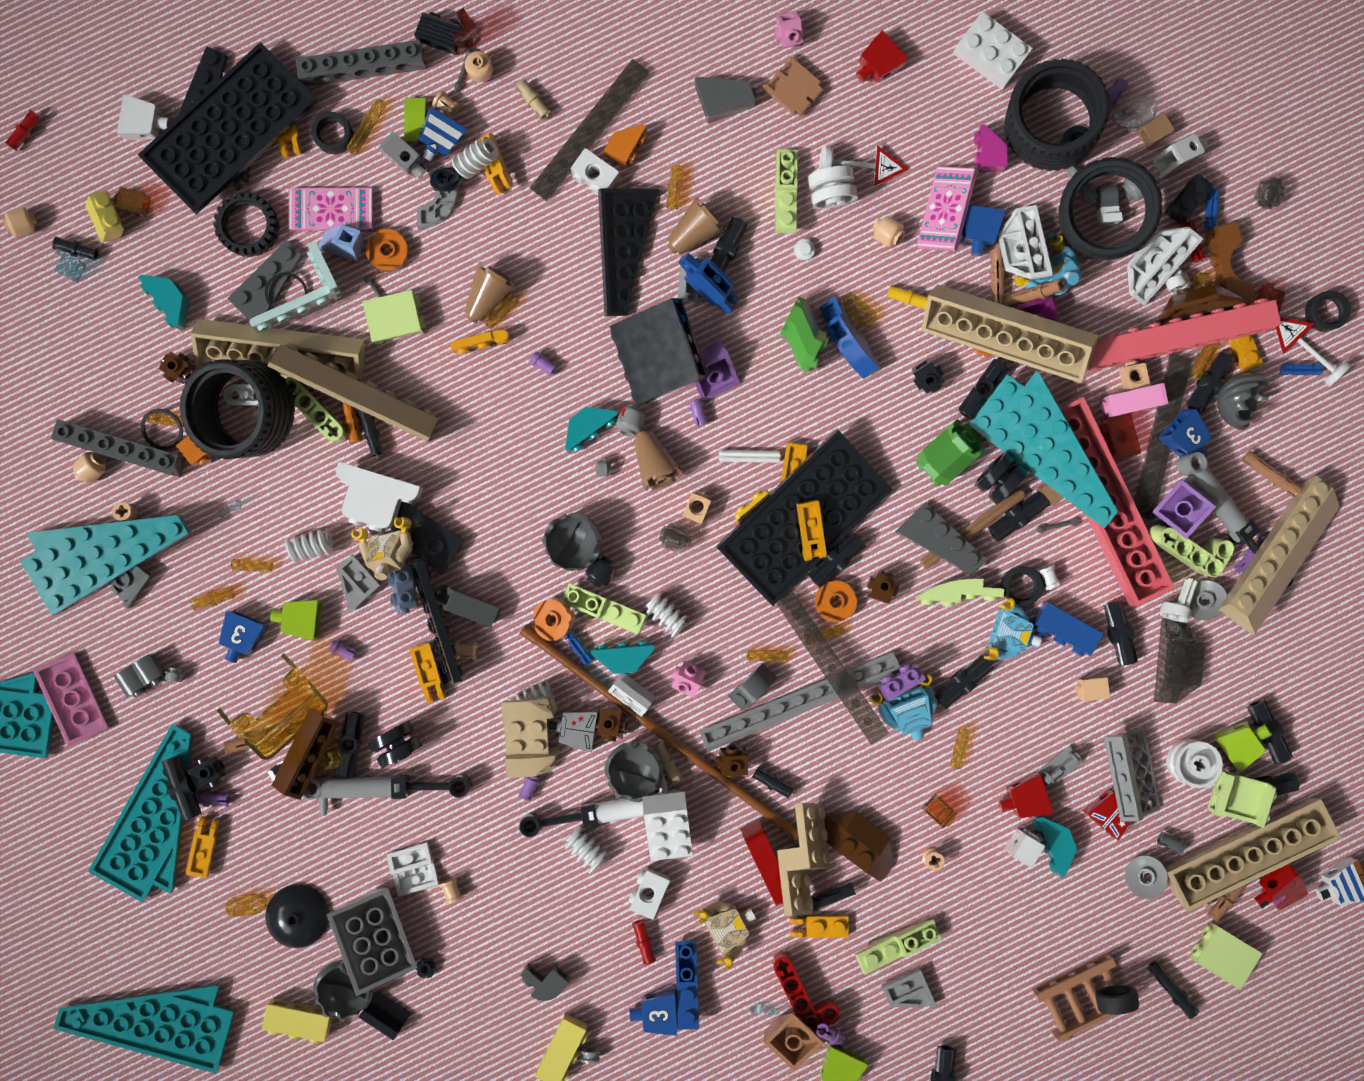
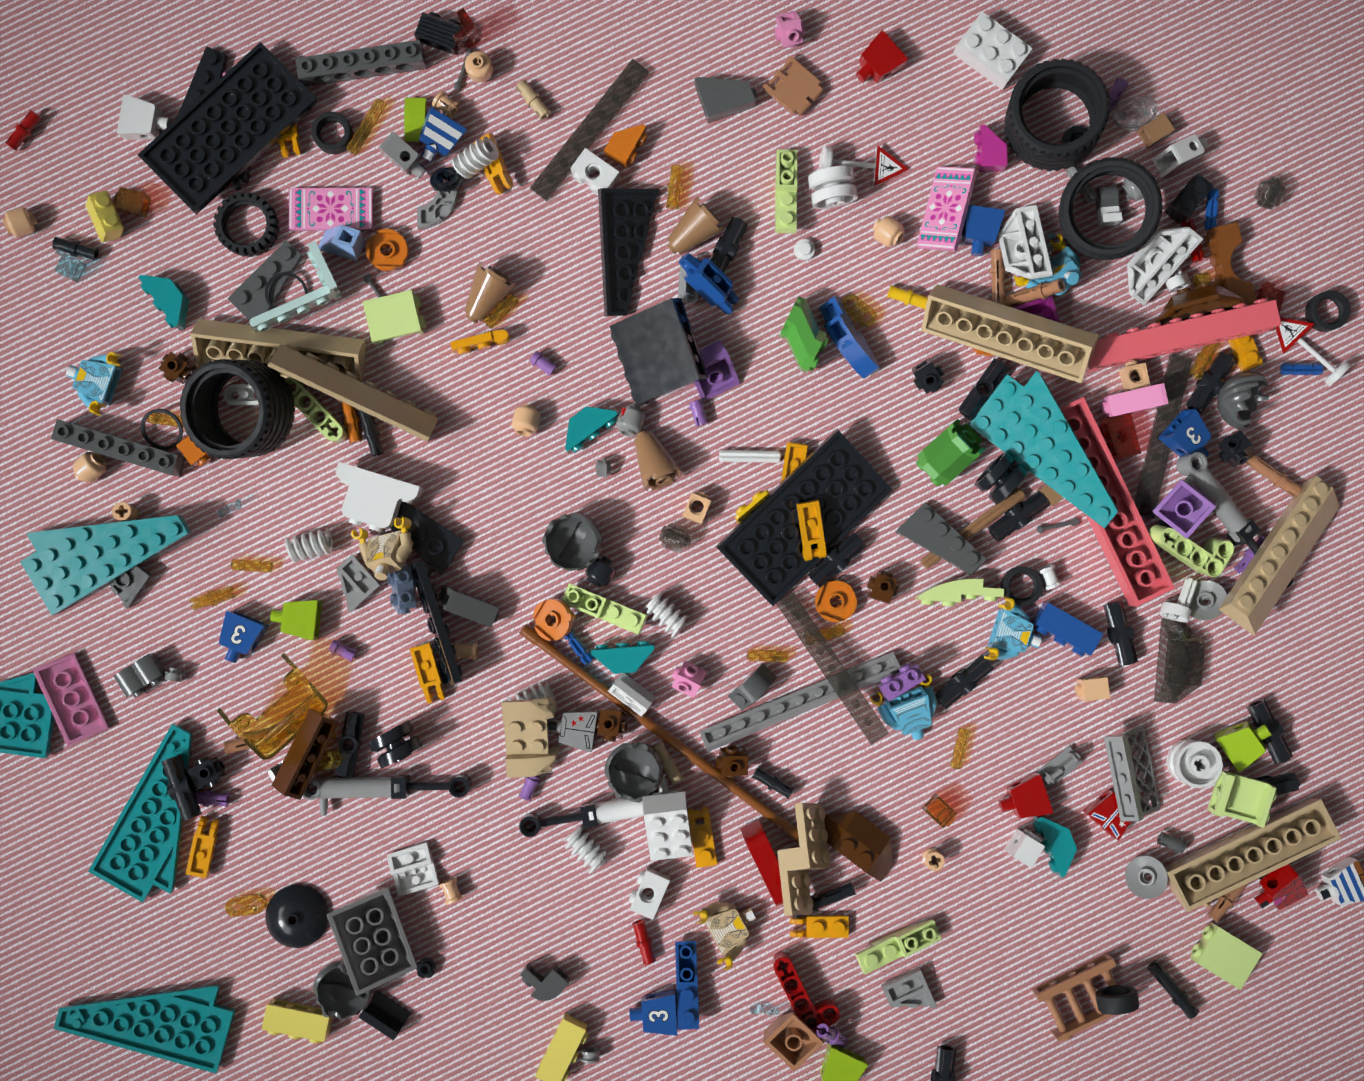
none -> medium azure torso [66,352,123,416]
none -> light nougat head [511,404,541,437]
none -> light orange plate [687,806,717,868]
none -> black brick [1218,430,1256,468]

